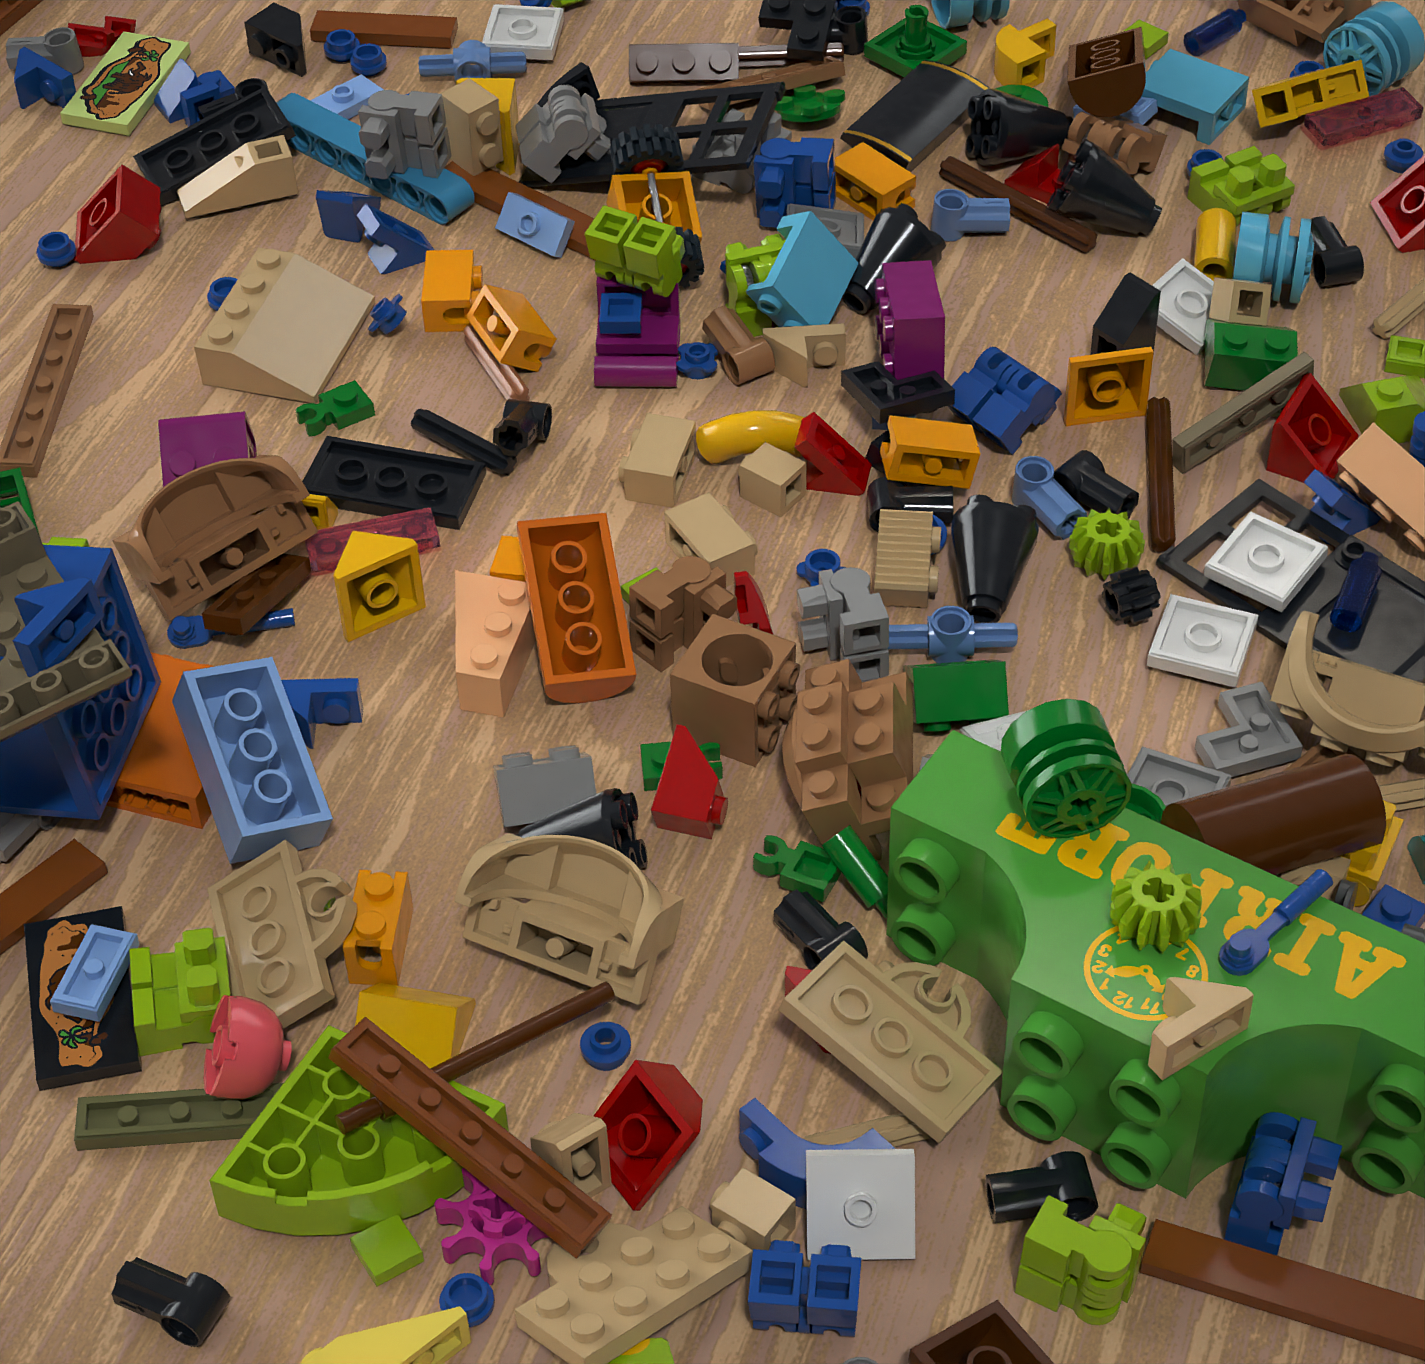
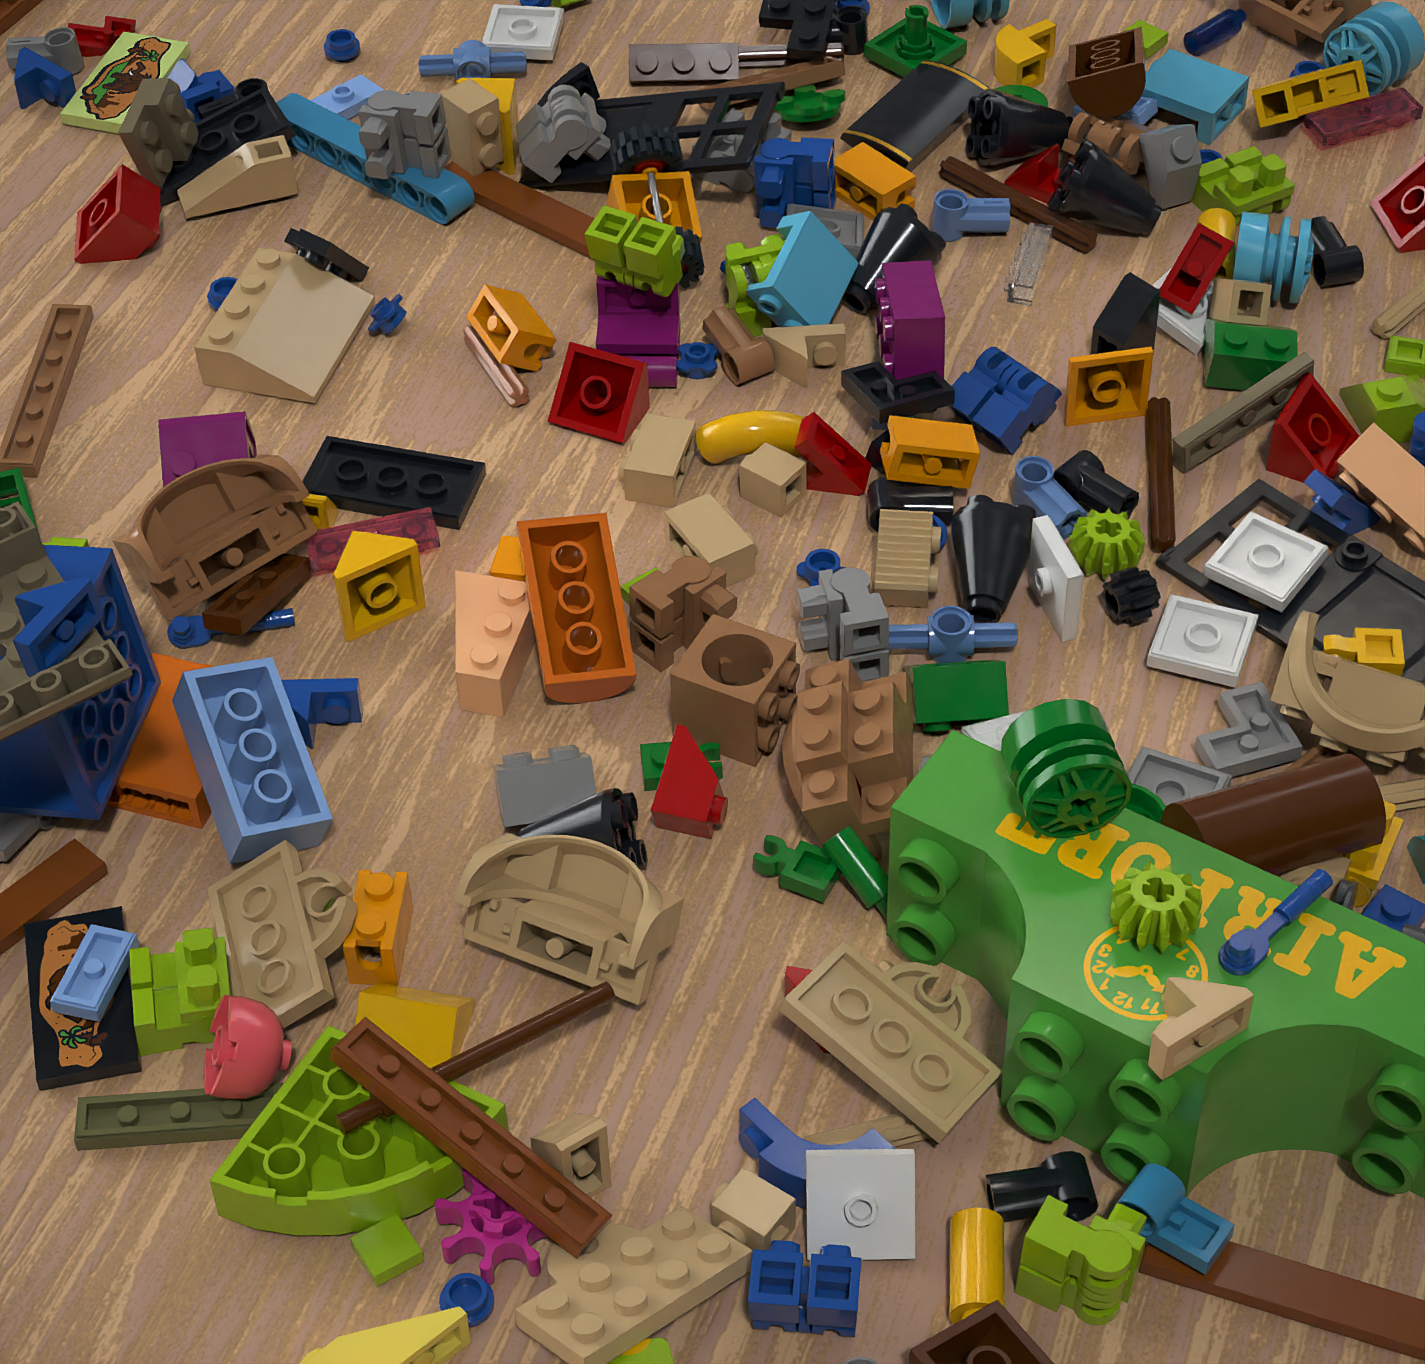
blue plate [36,232,77,267] -> none
black piece [111,1257,230,1347] -> none
black slope [244,2,307,77] -> none
green plate [295,380,375,437] -> none
dark orange tile [310,10,458,49] -> none
blue slope [316,190,381,243] -> none
blue plate [350,43,387,76] -> none
blue slope [357,203,434,274] -> none
black axle [411,409,517,475] -> none
light orange brick [421,249,483,332] -> none
black piece [493,399,552,456] -> none
light blue plate [495,192,575,258] -> none
blue plate [580,1022,631,1071] -> none
red slope [593,1060,703,1211] -> none
blue plate [599,293,643,334] -> none
red slope [734,571,773,634] -> none
black piece [774,889,868,970] -> none
blue hips [1224,1112,1342,1255] -> none
clear blue cylinder [1330,552,1382,632] -> none
blue plate [1384,139,1423,173] -> none
none -> dark tan plate [118,78,199,188]
none -> black plate [284,228,369,281]
none -> red slope [547,342,650,444]
none -> yellow brick [950,1207,1005,1324]
none -> clear piece [1004,223,1053,306]
none -> white plate [1027,515,1084,642]
none -> dark azure plate [1112,1163,1235,1275]
none -> light grey slope [1138,124,1202,209]
none -> red slope [1159,222,1235,314]
none -> yellow plate [1320,627,1405,676]

